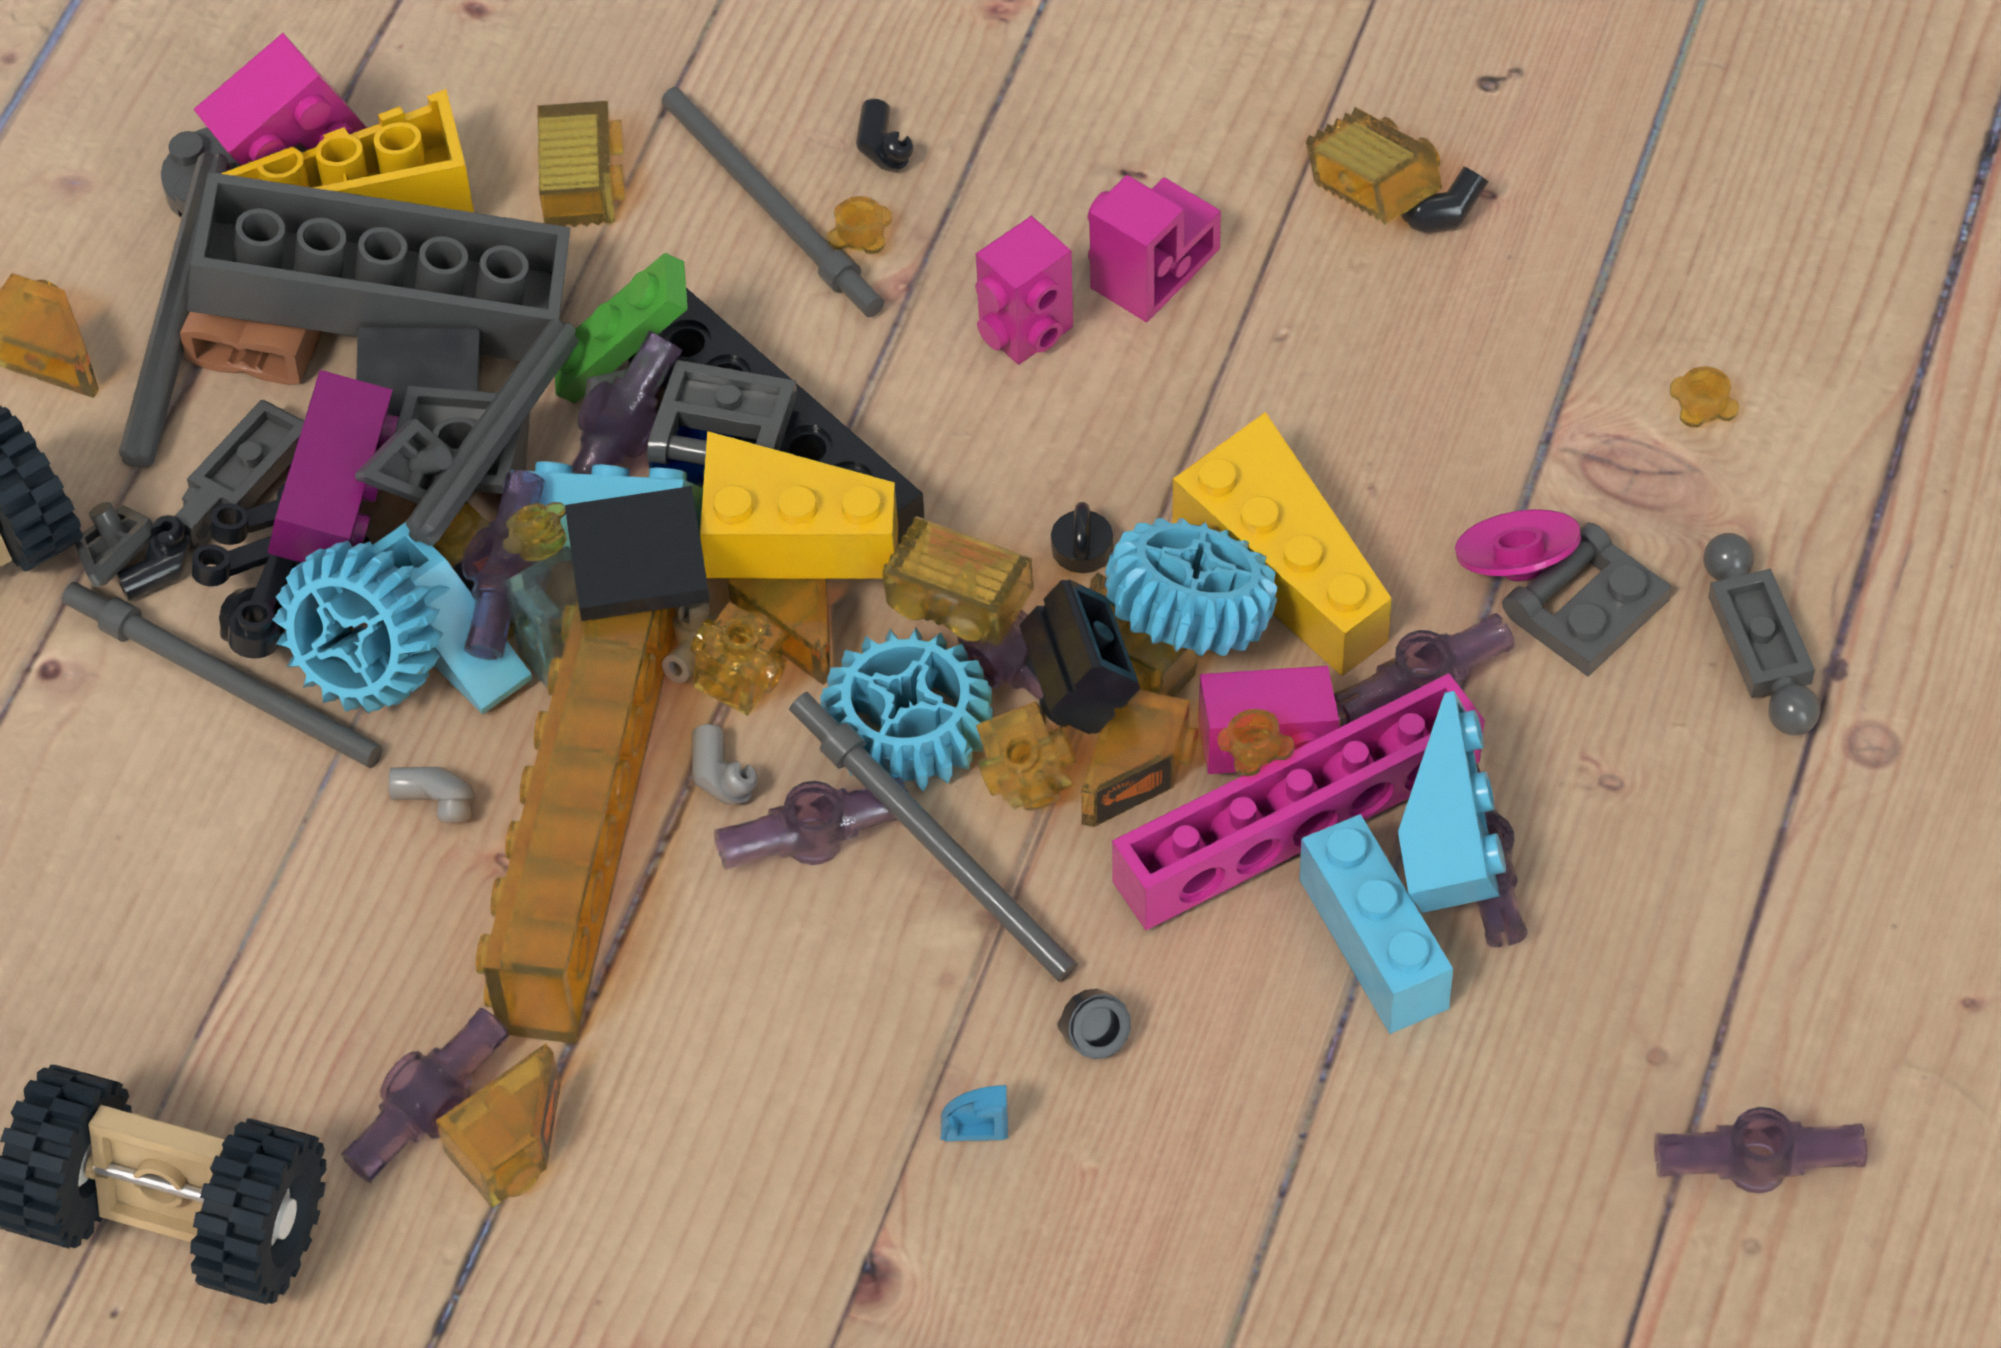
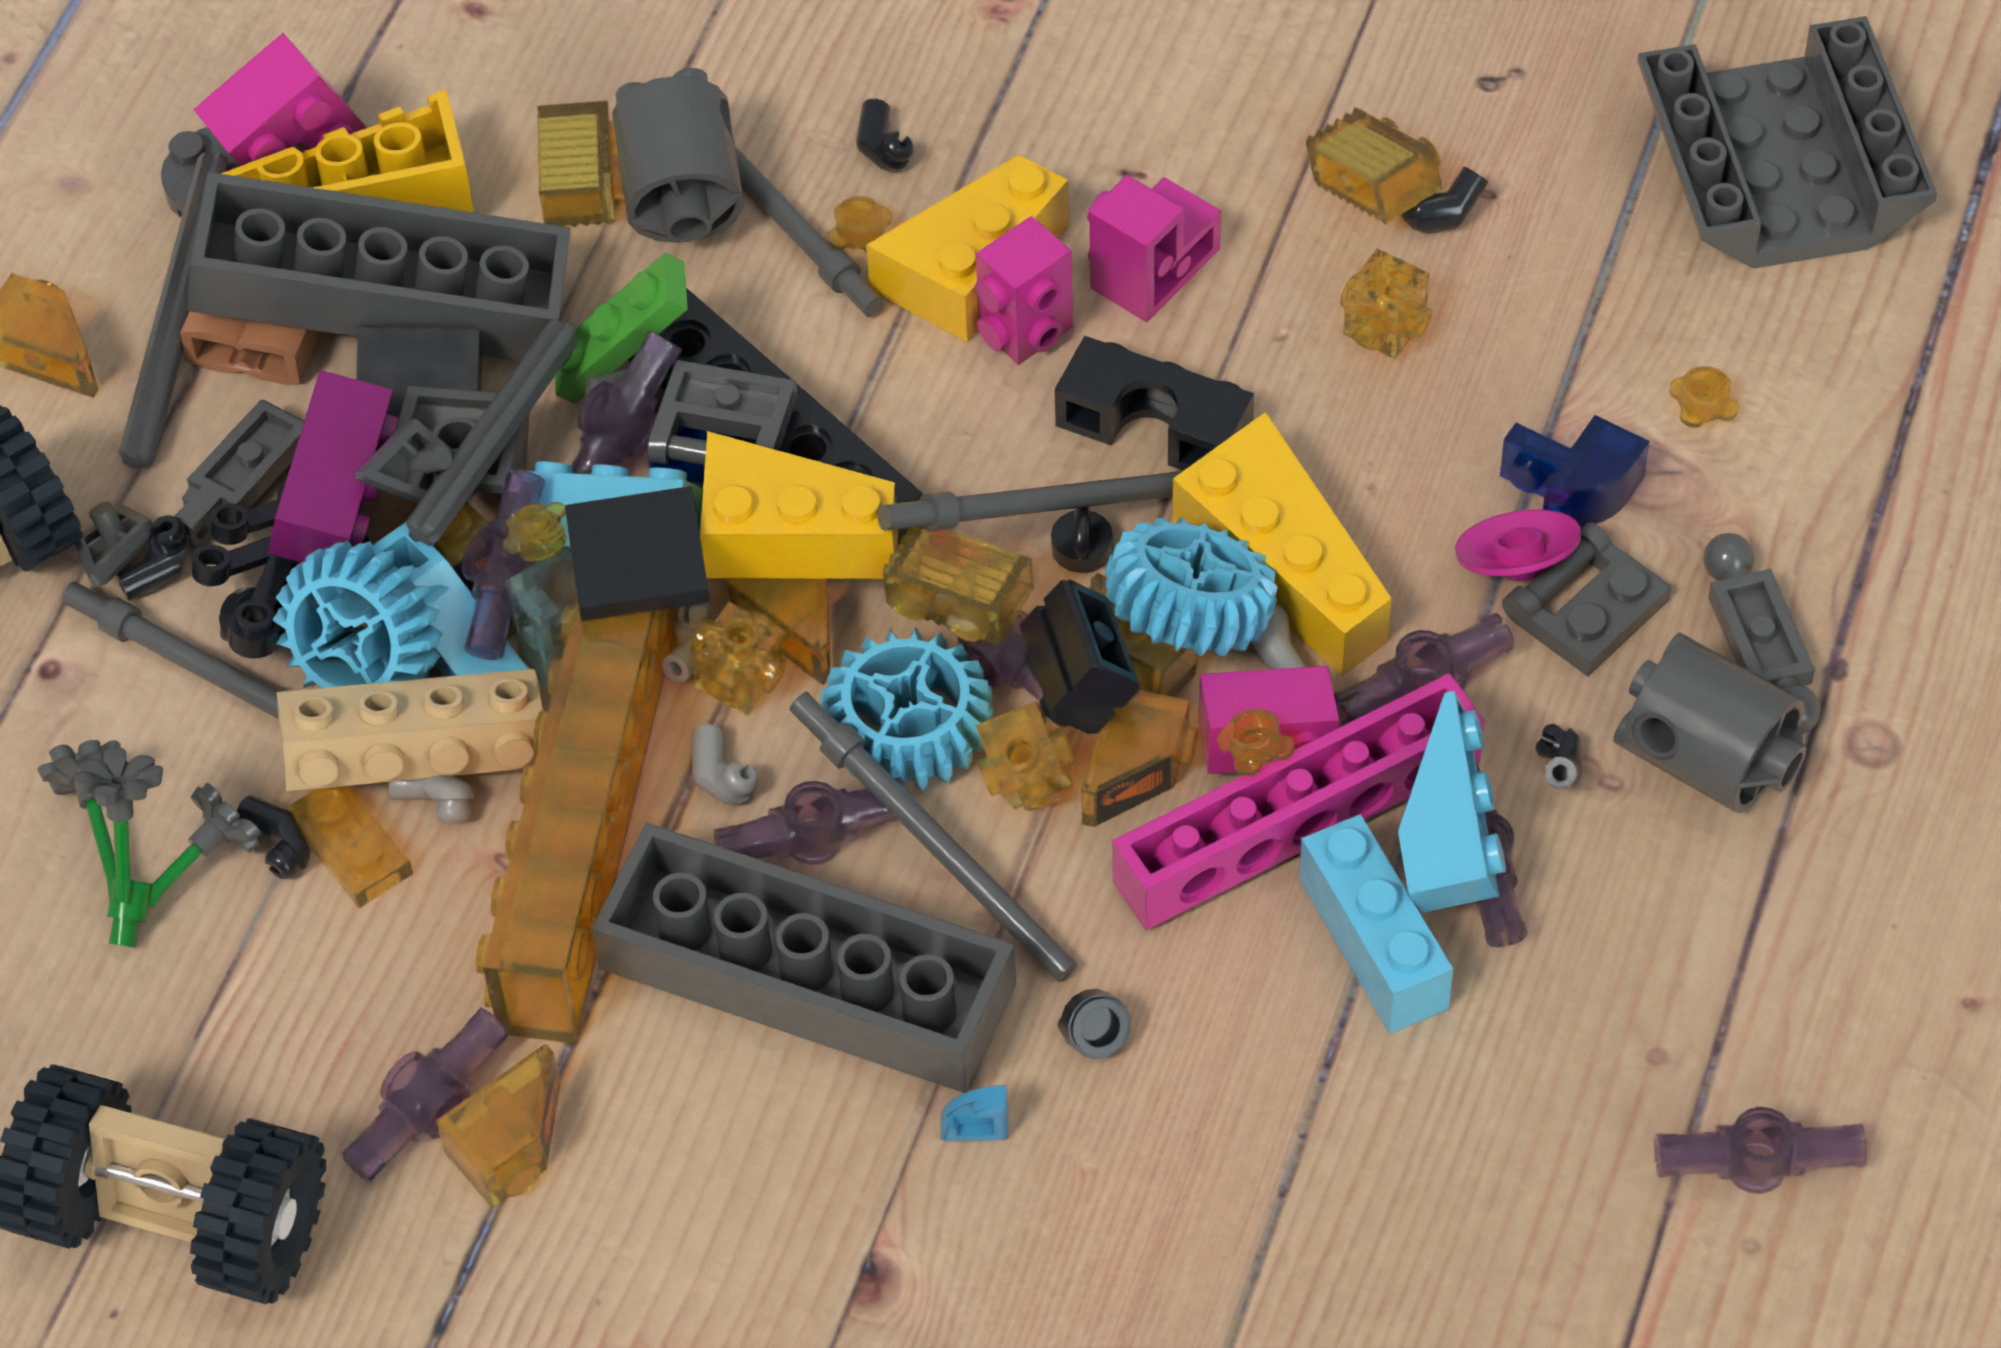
none -> dark grey plant [37,740,262,948]
none -> black arm [237,795,311,879]
none -> tan brick [277,669,546,792]
none -> clear yellow plate [285,786,413,908]
none -> dark grey brick [591,822,1016,1093]
none -> dark grey cylinder [612,68,744,243]
none -> yellow wedge [866,155,1069,343]
none -> dark grey bar [877,471,1183,532]
none -> black arch [1054,335,1254,471]
none -> light grey arm [1251,604,1307,669]
none -> clear yellow brick [1340,248,1432,359]
none -> clear blue brick [1500,415,1650,527]
none -> black arm [1535,723,1582,789]
none -> dark grey cylinder [1613,632,1806,813]
none -> dark grey slope [1637,16,1937,269]

